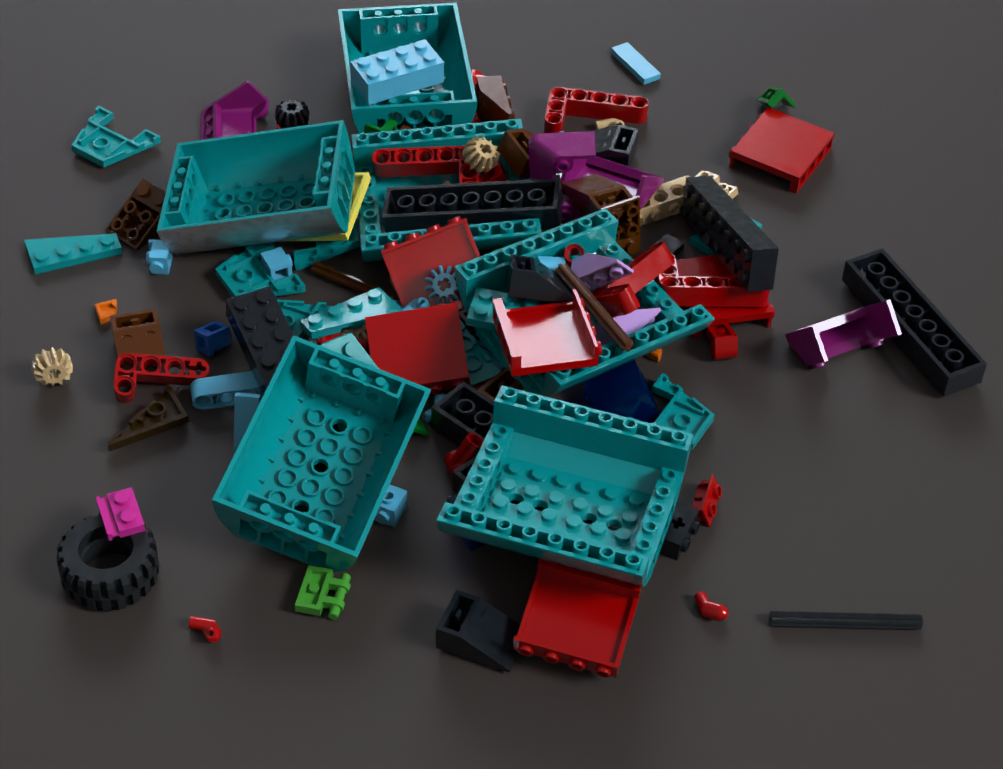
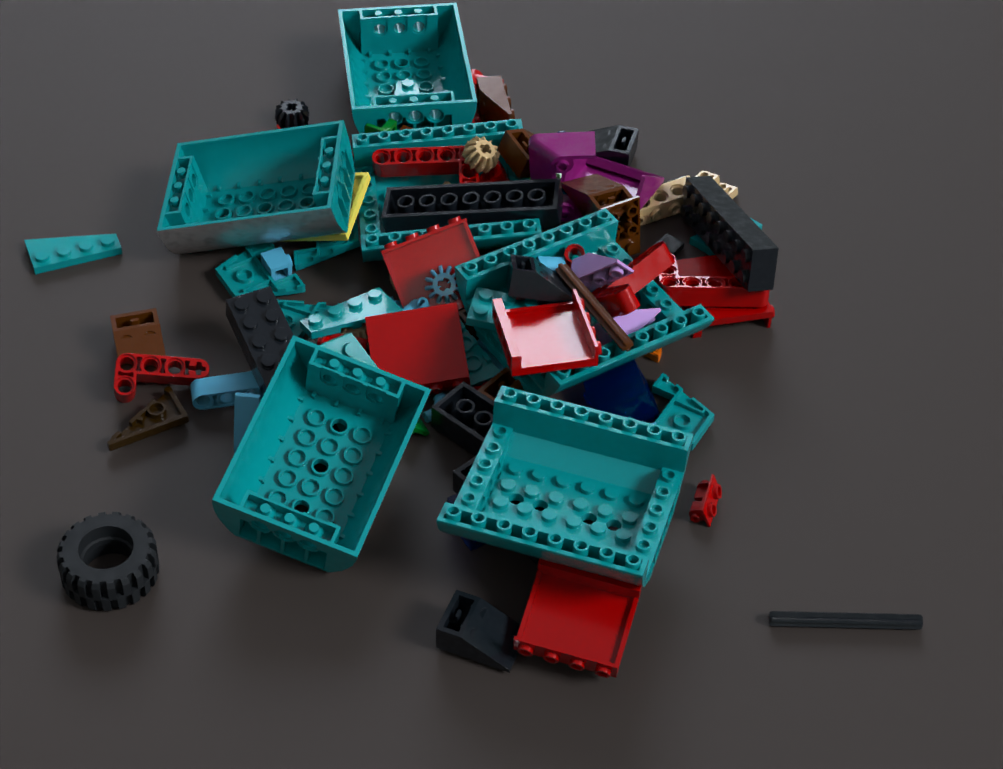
tan gear [31,347,73,387] -> none
teal wing [71,106,161,167] -> none
orange tile [94,299,118,325] -> none
dark pink plate [96,487,146,541] -> none
reddish brown slope [105,178,166,250] -> none
medium azure brick [146,239,173,275] -> none
red arm [189,616,222,643] -> none
blue brick [193,321,232,357] -> none
magenta windscreen [200,81,269,140] -> none
bright green plate [295,565,351,620] -> none
reddish brown axle [311,261,402,306] -> none
medium azure brick [350,39,444,105] -> none
medium azure brick [374,485,407,528] -> none
red piece [444,433,484,480] -> none
red beam [544,87,649,133] -> none
tan arm [594,118,625,130] -> none
medium azure tile [611,42,661,85] -> none
black brick [659,502,701,561] -> none
red arm [694,591,729,620] -> none
red plate [705,324,738,360] -> none
red panel [728,107,835,194] -> none
green panel [757,85,797,108] -> none
magenta windscreen [785,299,902,369] -> none
black brick [842,248,987,397] -> none

